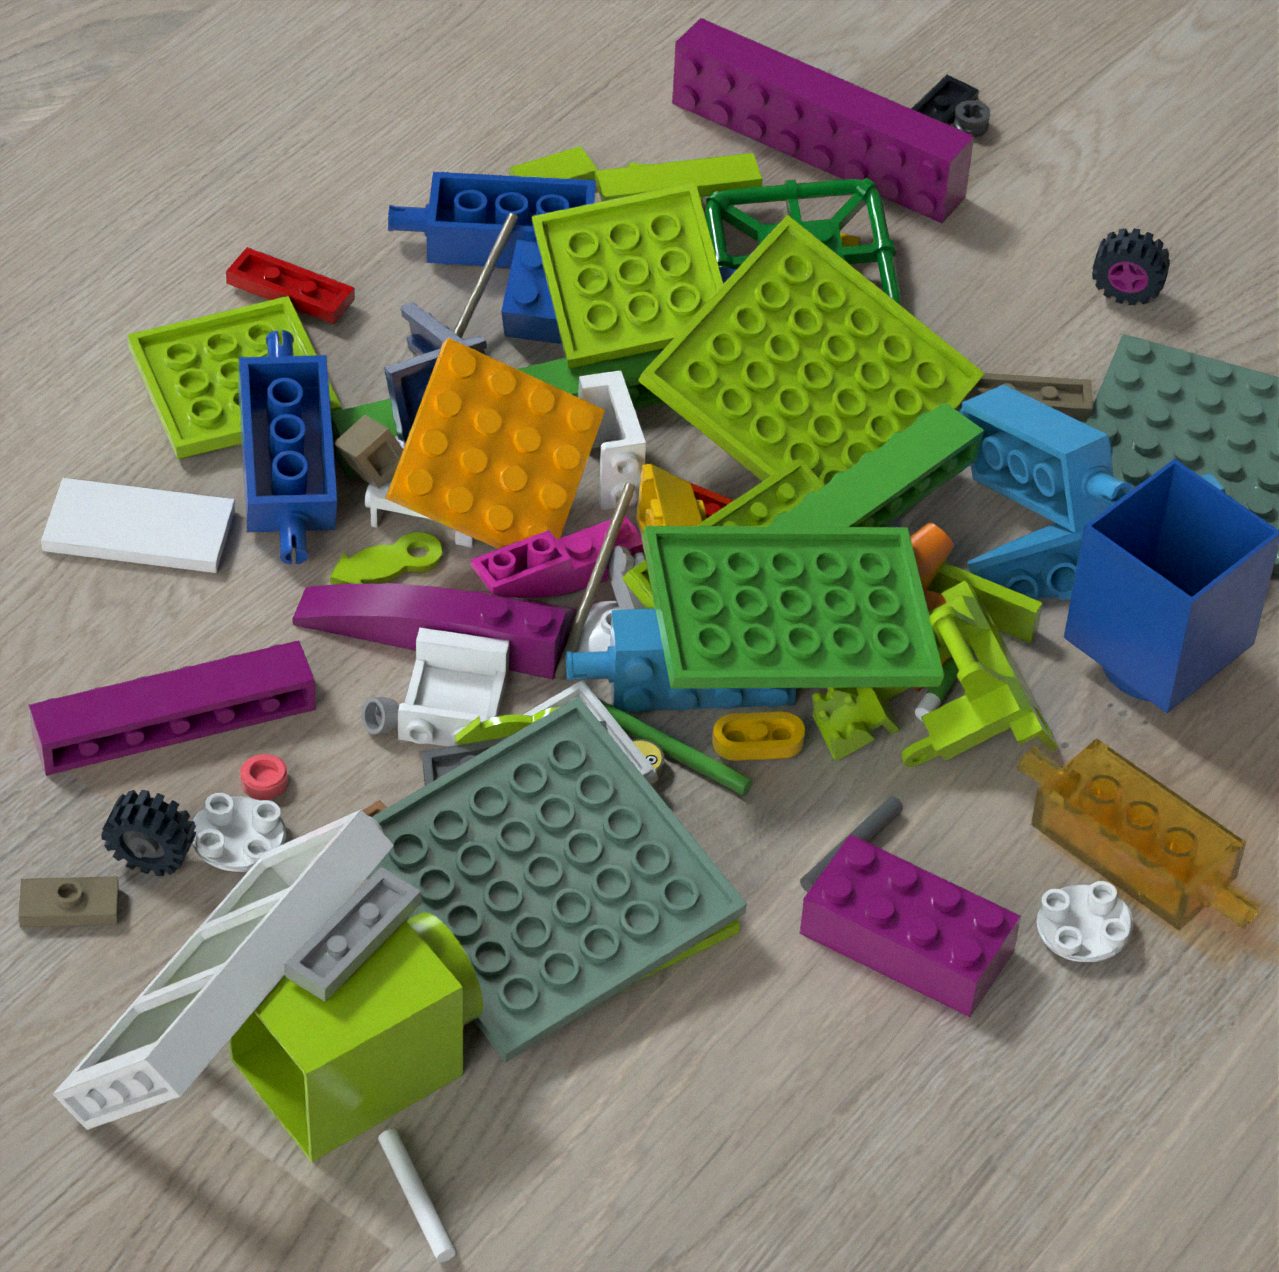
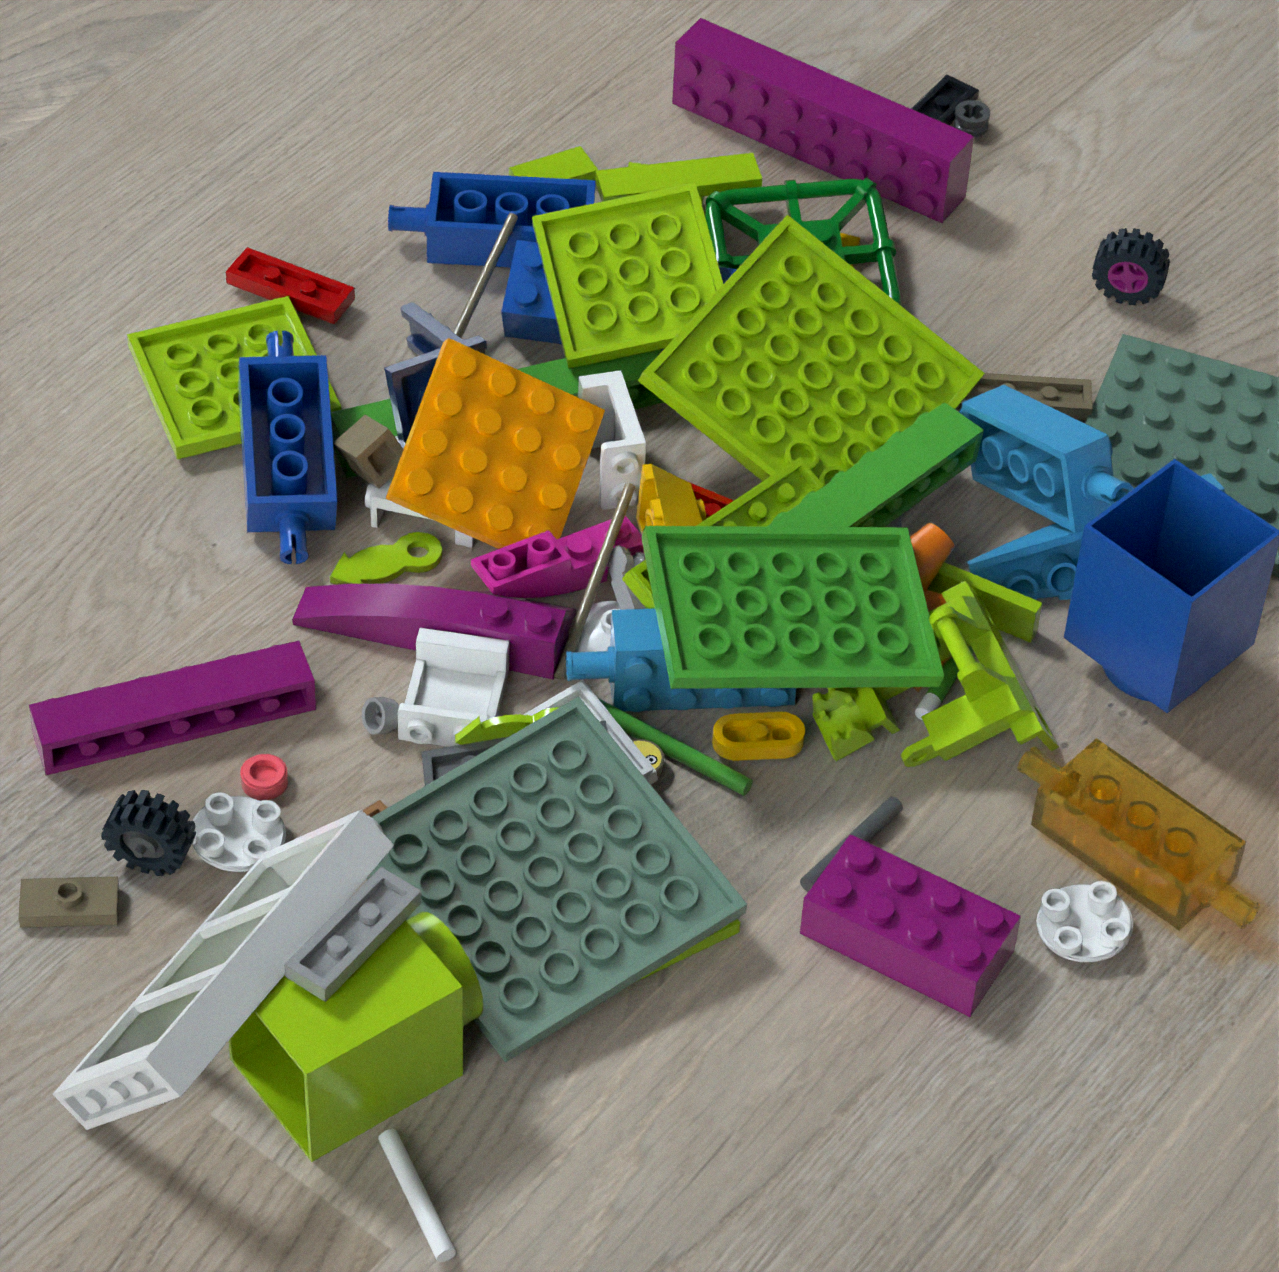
white tile [41,478,235,573] -> none

